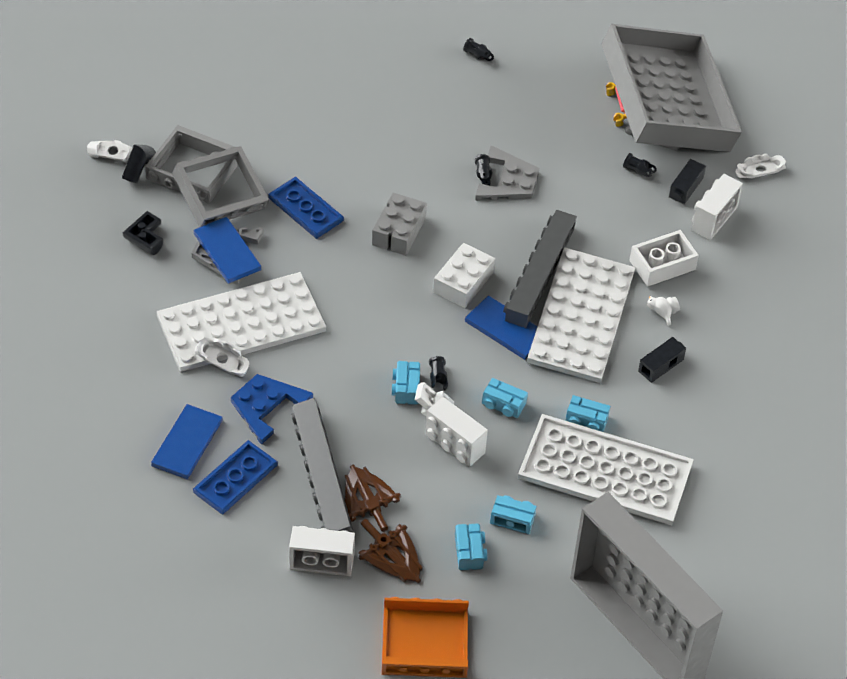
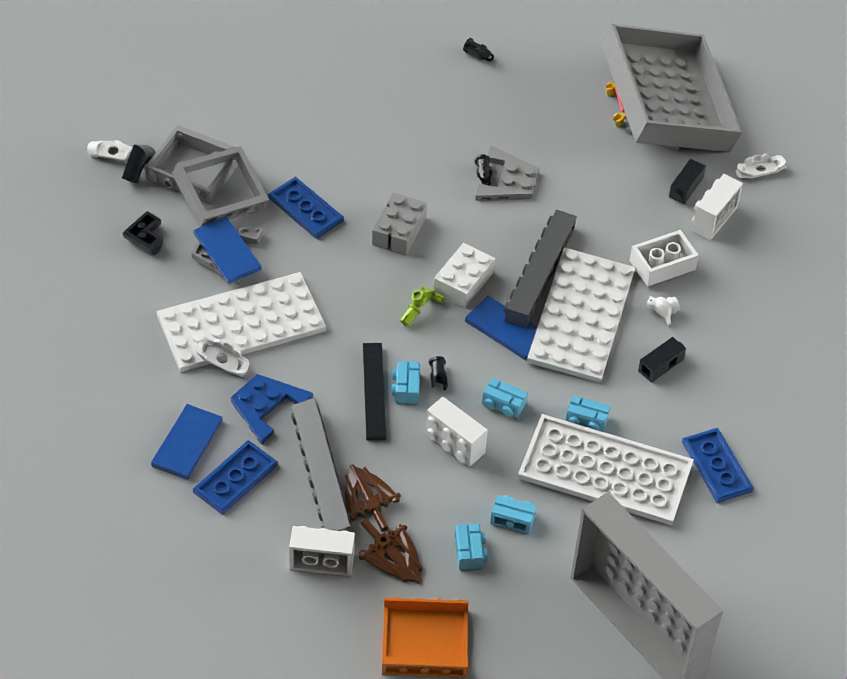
white brick [415,382,454,416] -> none
black piece [623,153,657,177] -> none
none -> black tile [363,343,386,440]
none -> lime pin [400,286,445,327]
none -> blue tile [682,428,753,503]

